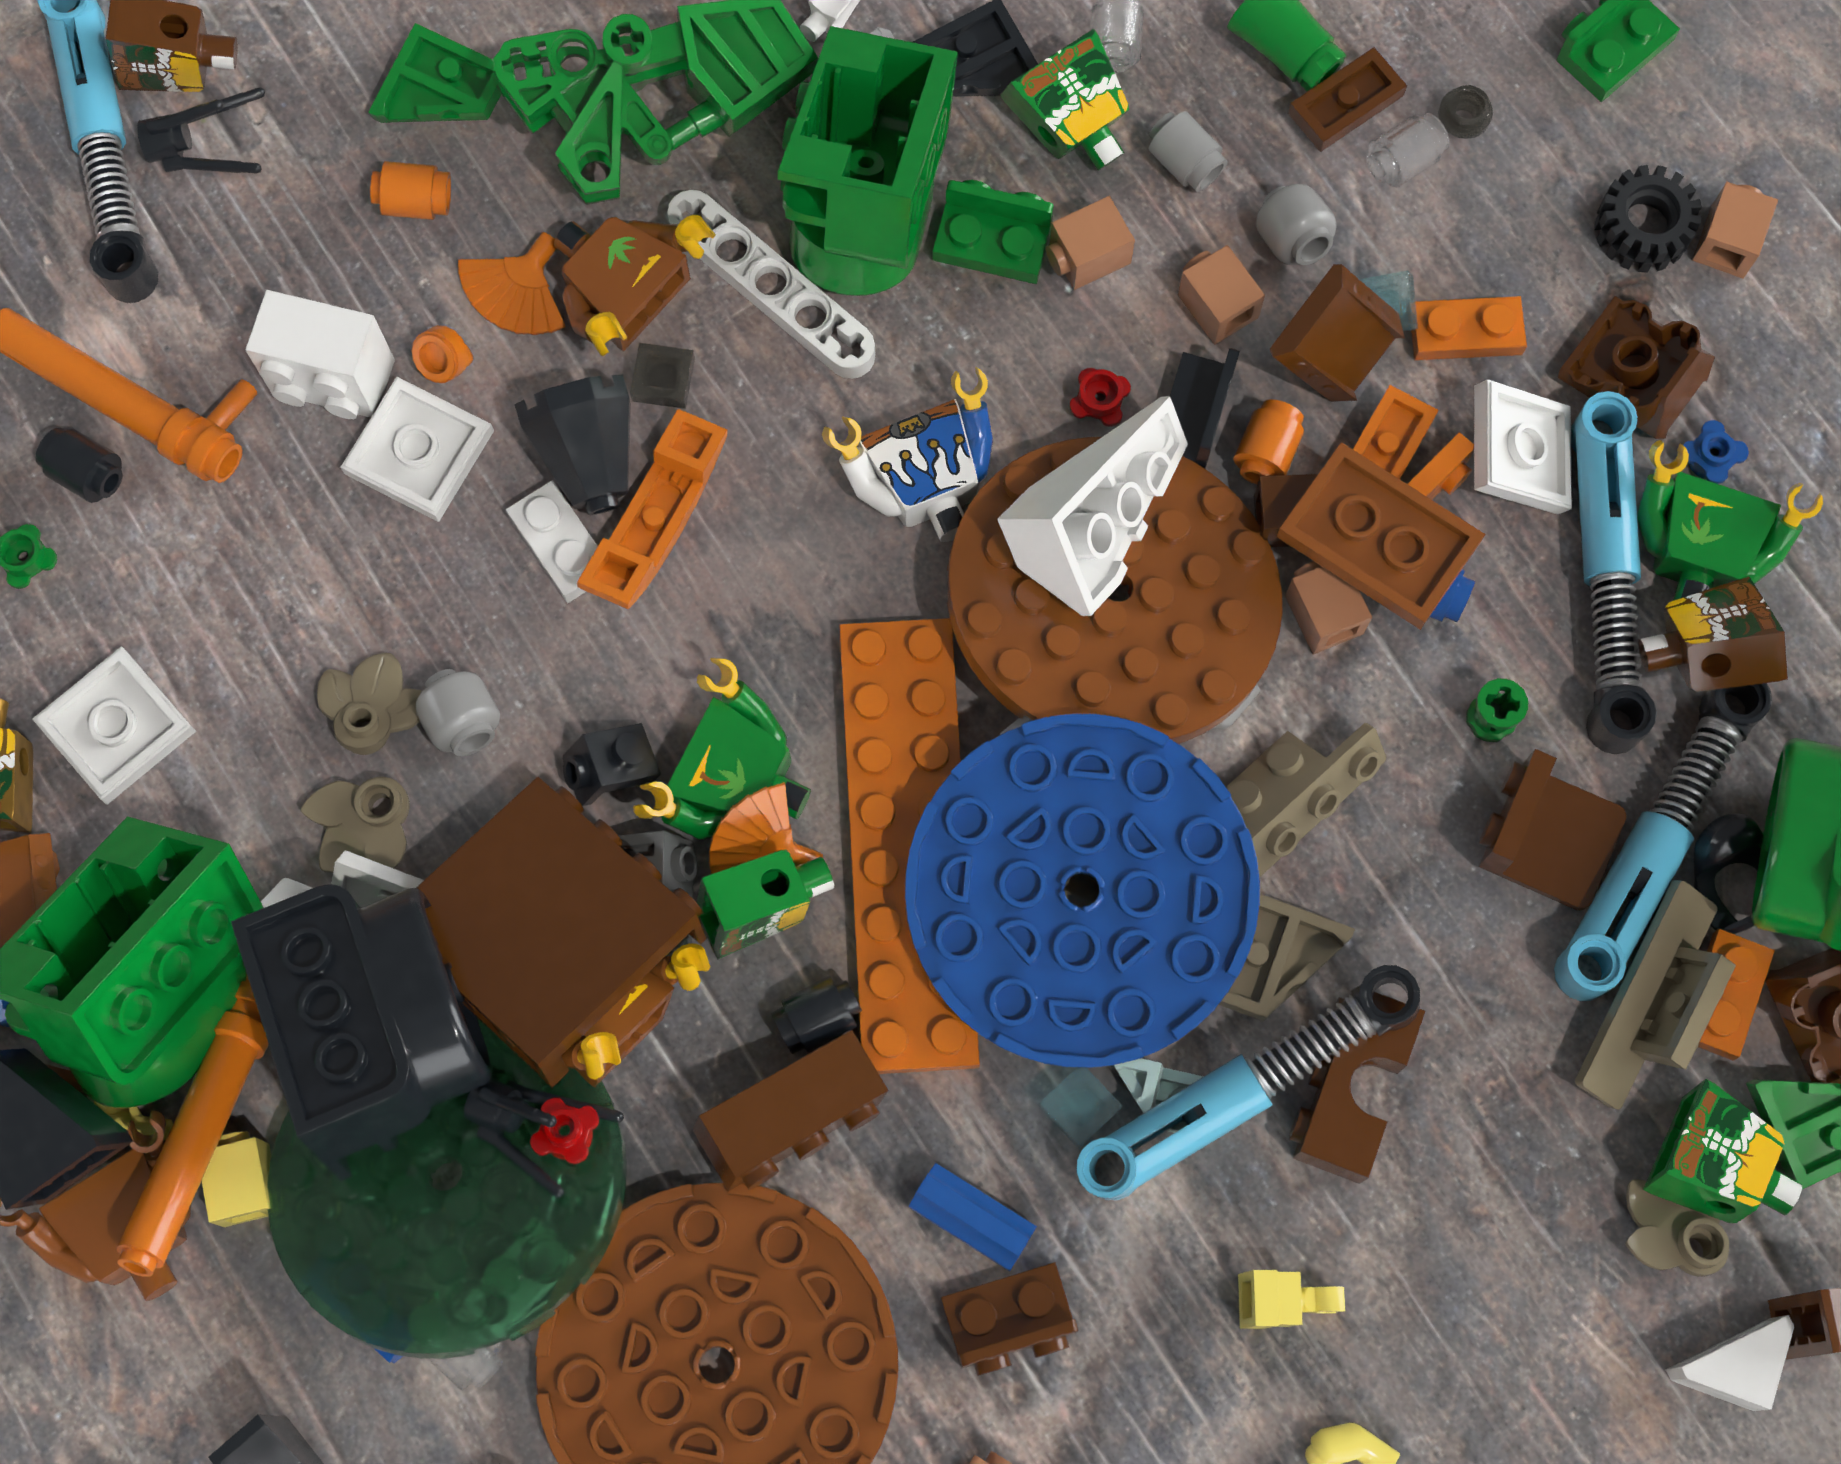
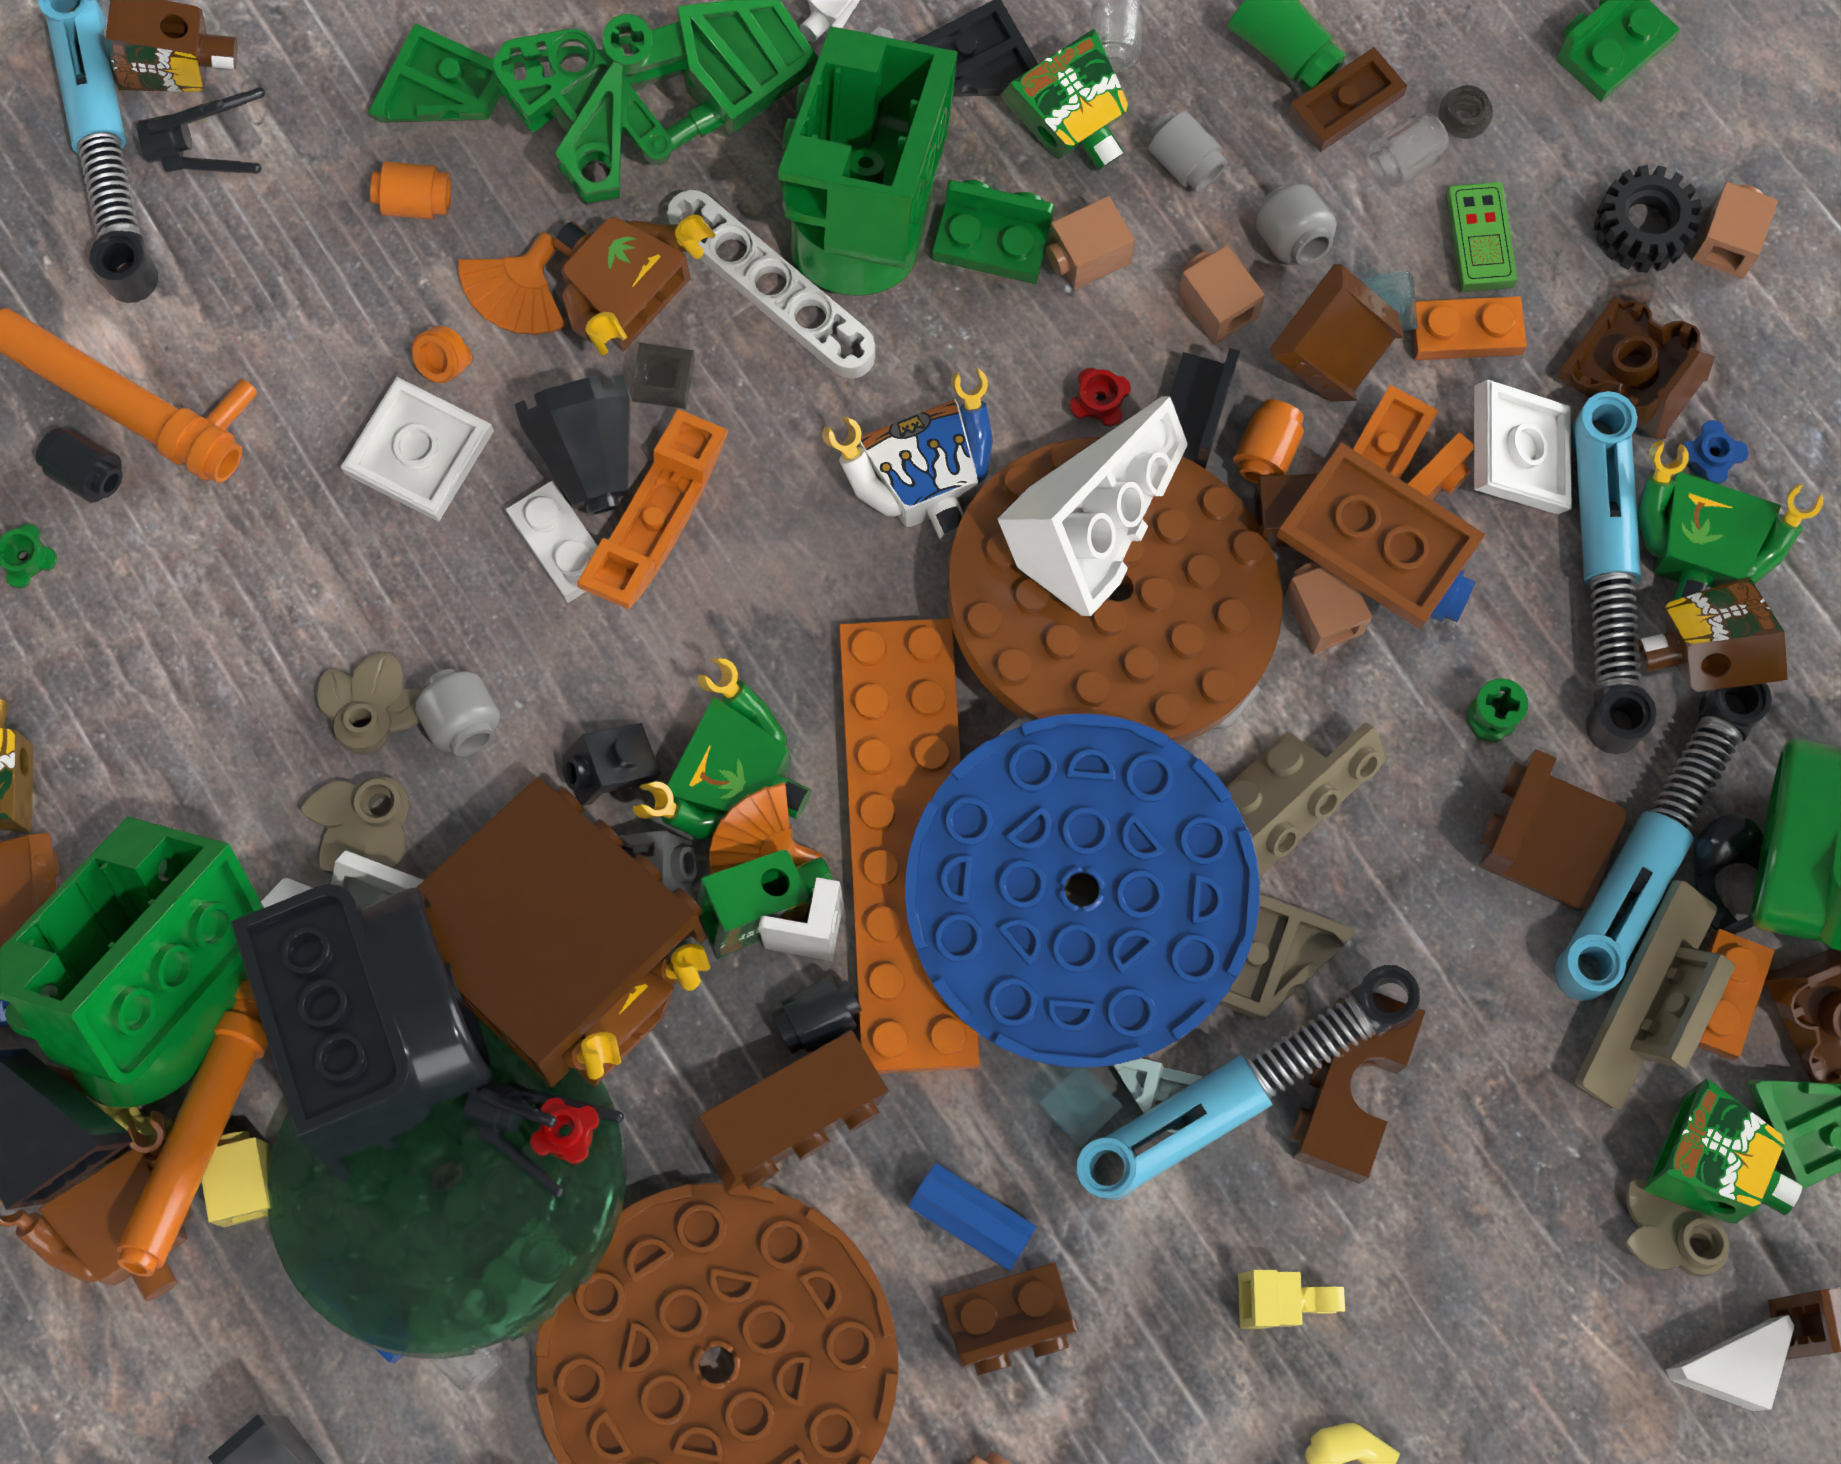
white tile [32,646,196,805] -> none
white brick [245,290,395,419] -> none
none -> white panel [758,878,844,961]
none -> bright green tile [1446,182,1518,292]

